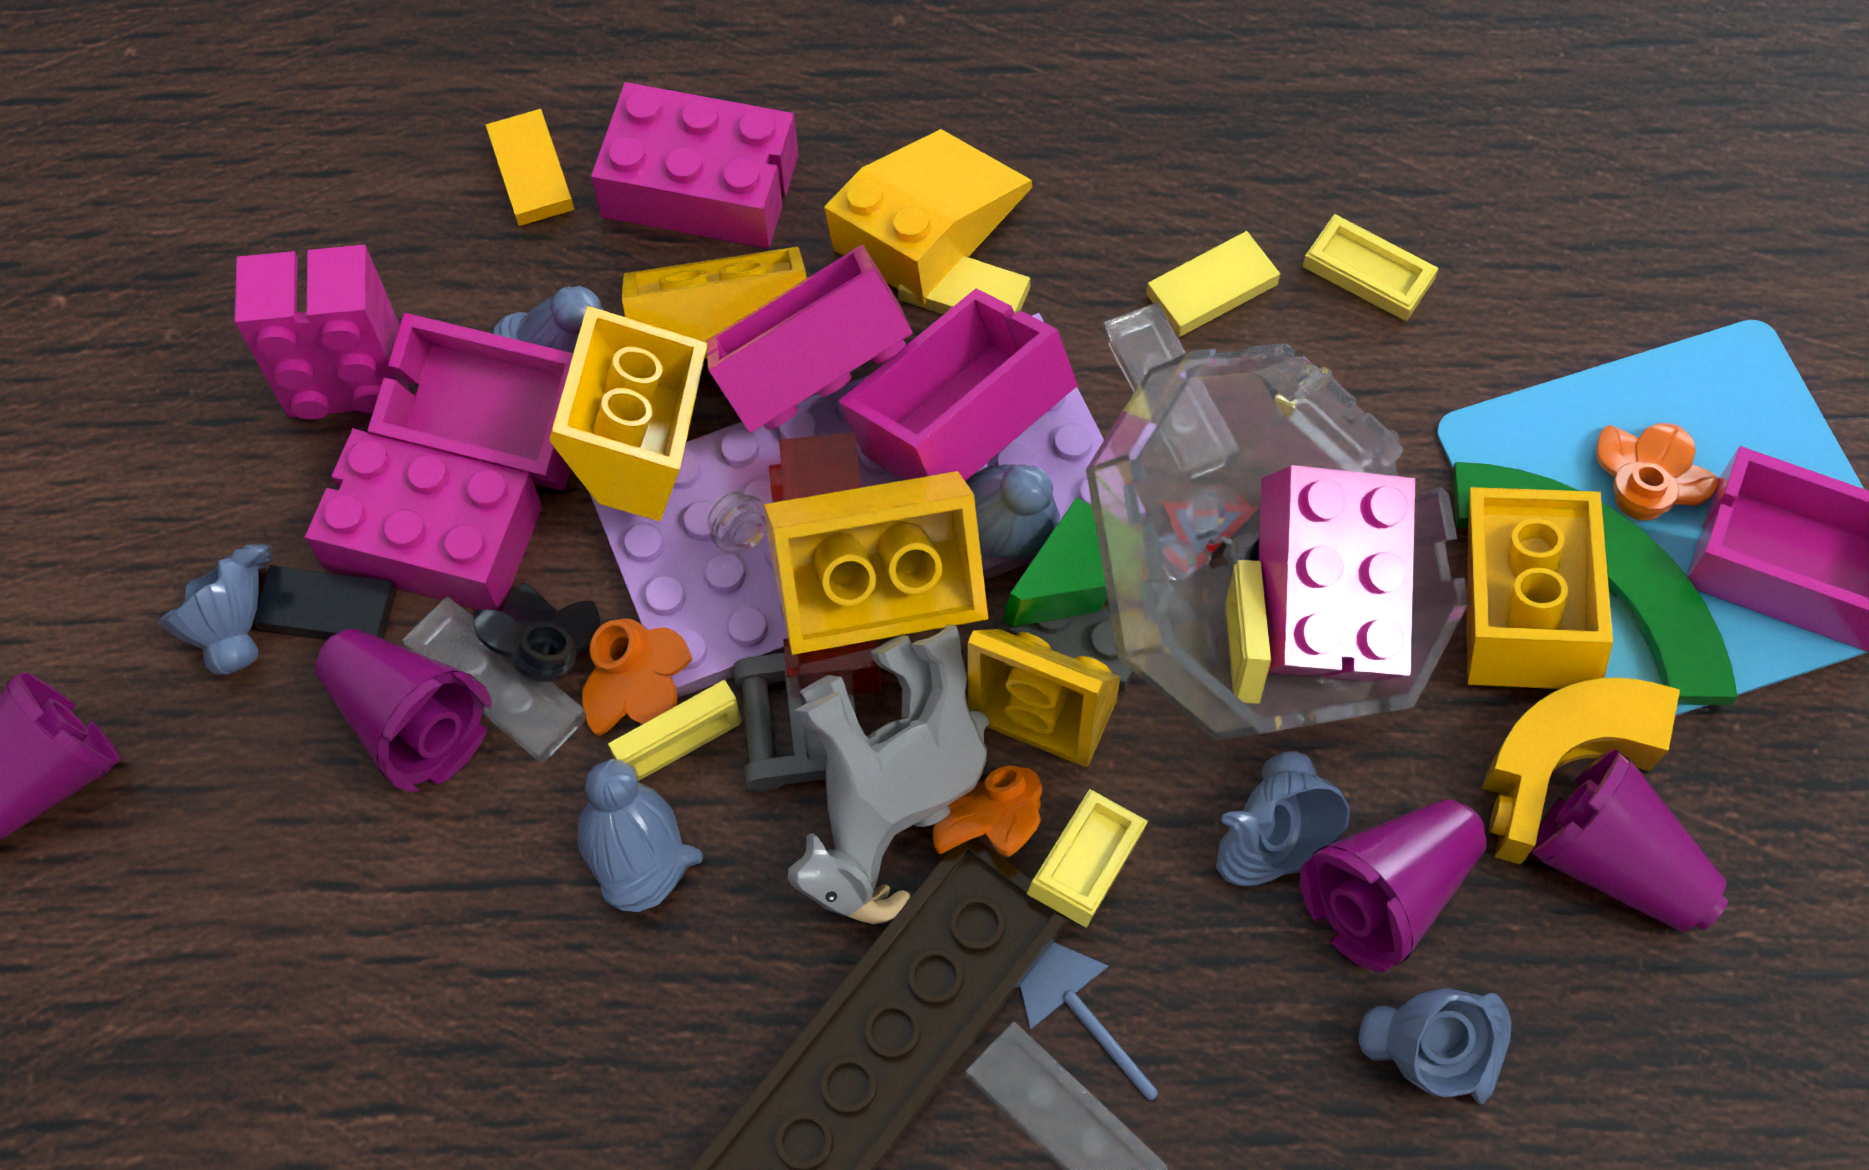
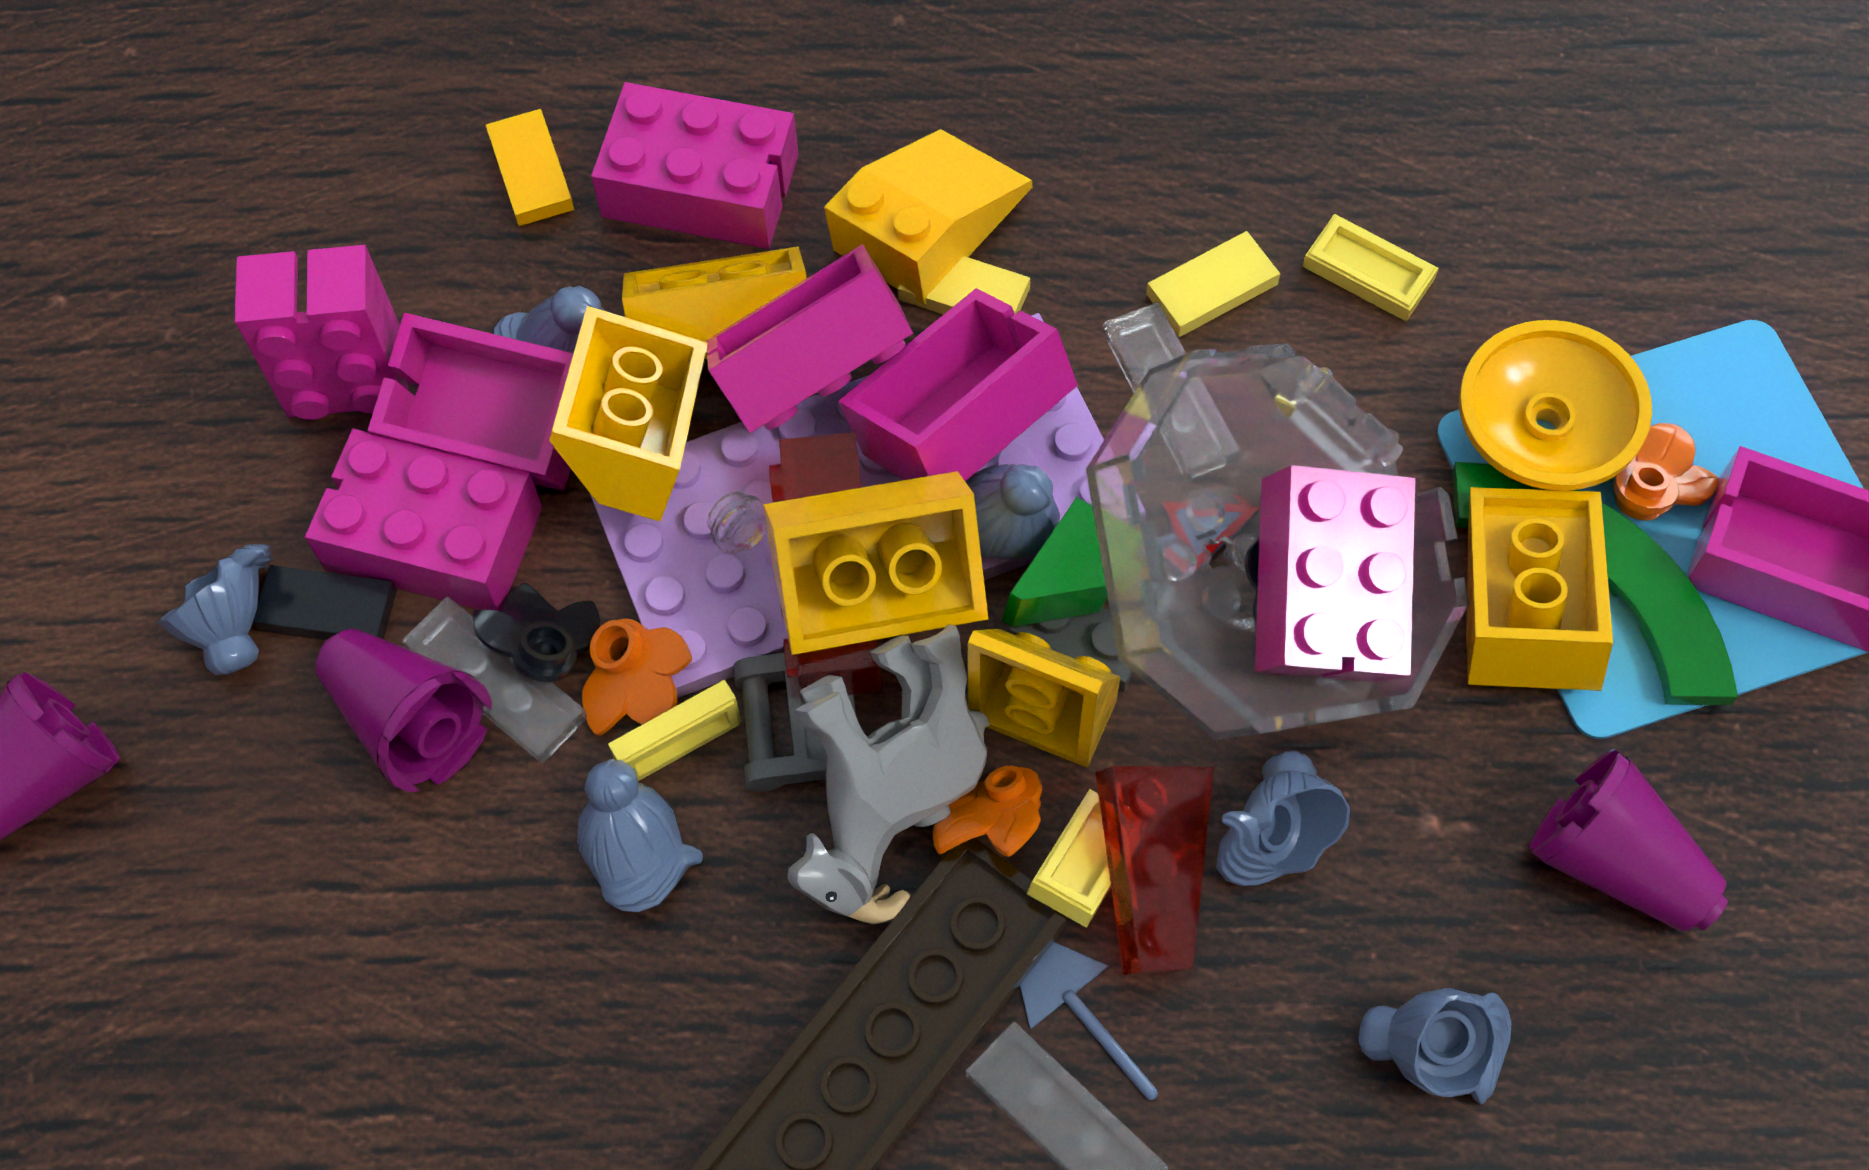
light yellow tile [1225,560,1271,704] -> none
magenta cone [1300,799,1487,973] -> none
yellow arch [1482,678,1680,864] -> none
none -> clear red wing [1095,766,1214,975]
none -> yellow dish [1459,320,1652,491]

